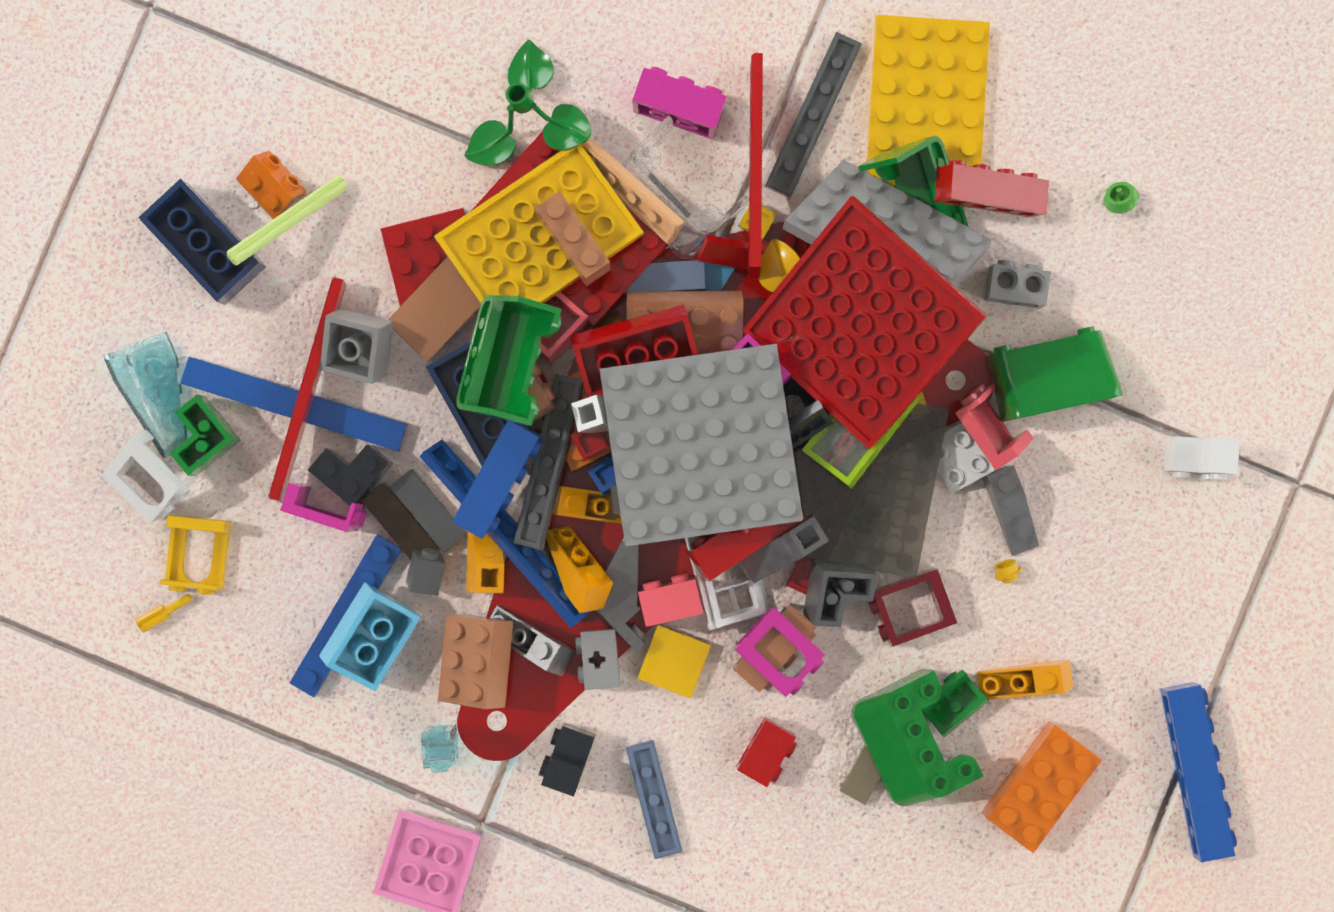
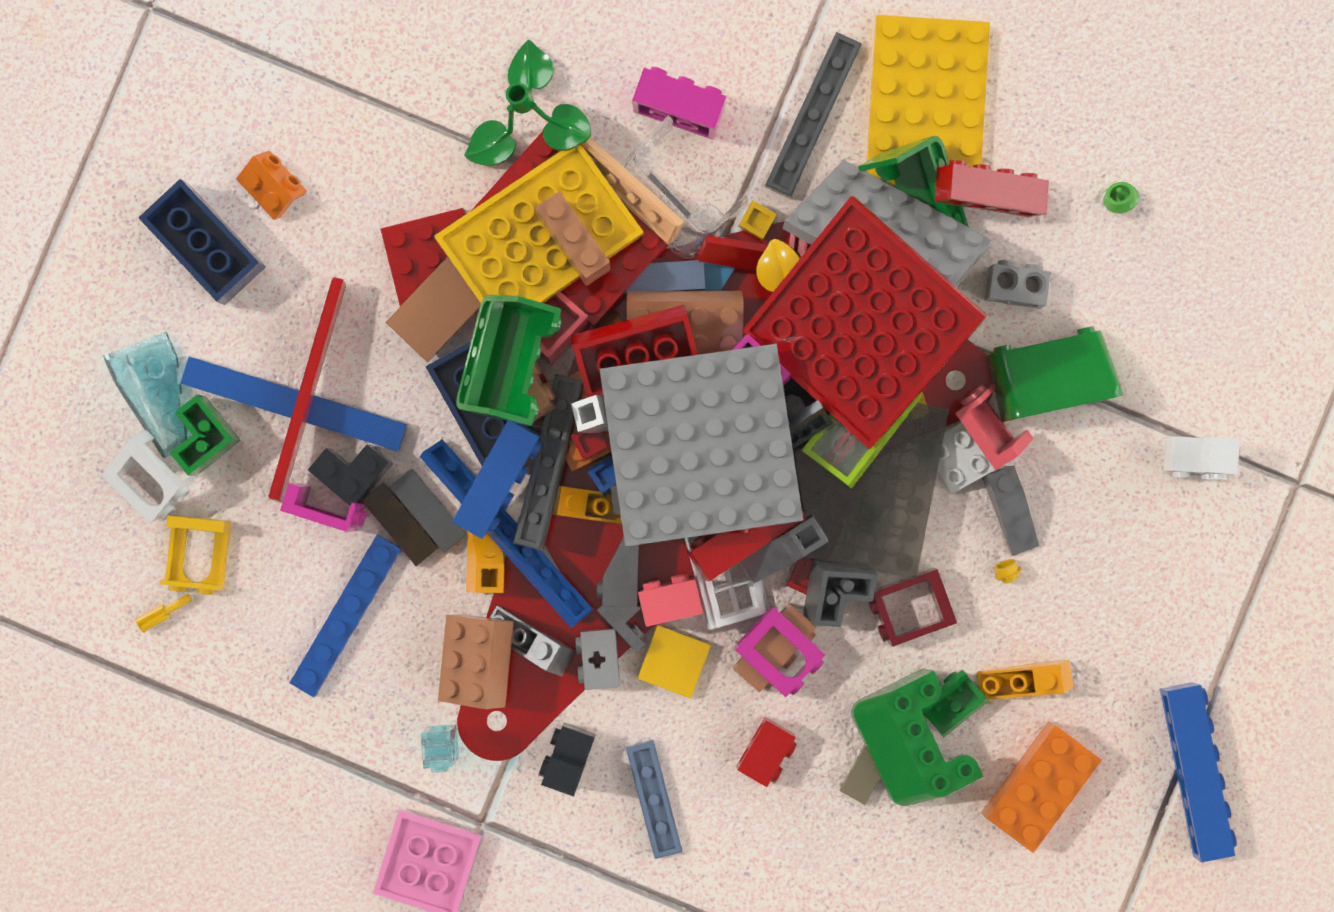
yellowish green axle [227,176,347,265] -> none
medium azure brick [319,582,421,691] -> none
light grey brick [320,308,393,384] -> none
dark grey brick [406,548,446,596] -> none
light orange slope [547,526,613,613] -> none
red tile [748,53,763,278] -> none

